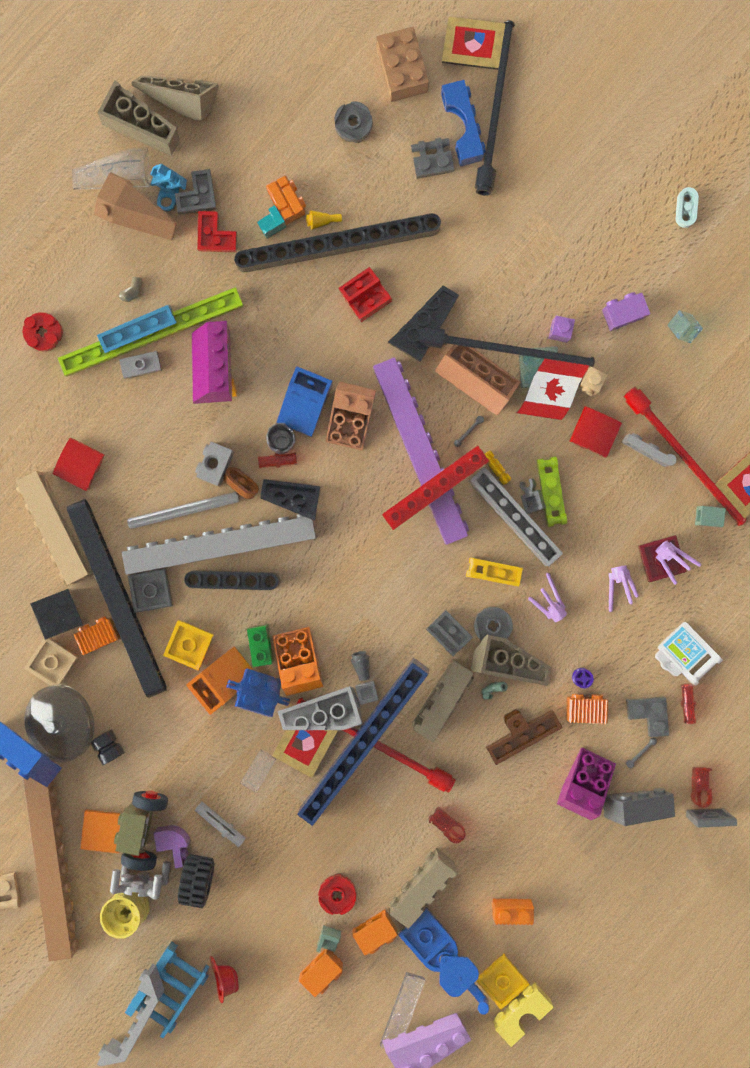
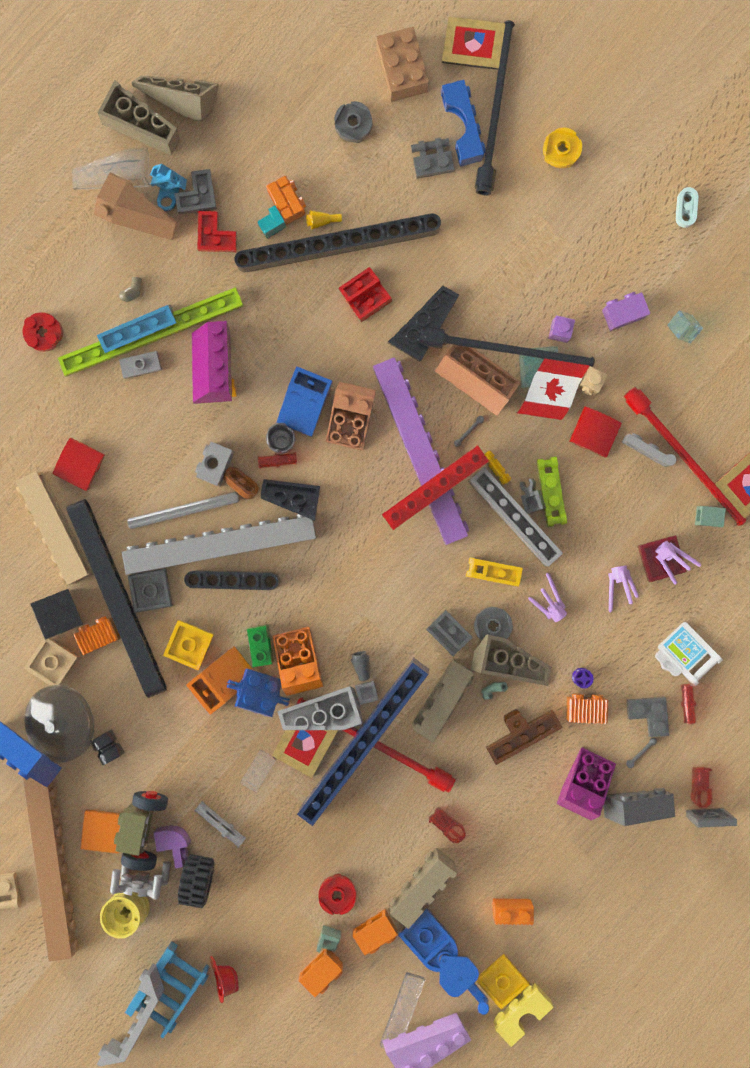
none -> yellow plate [543,127,582,168]

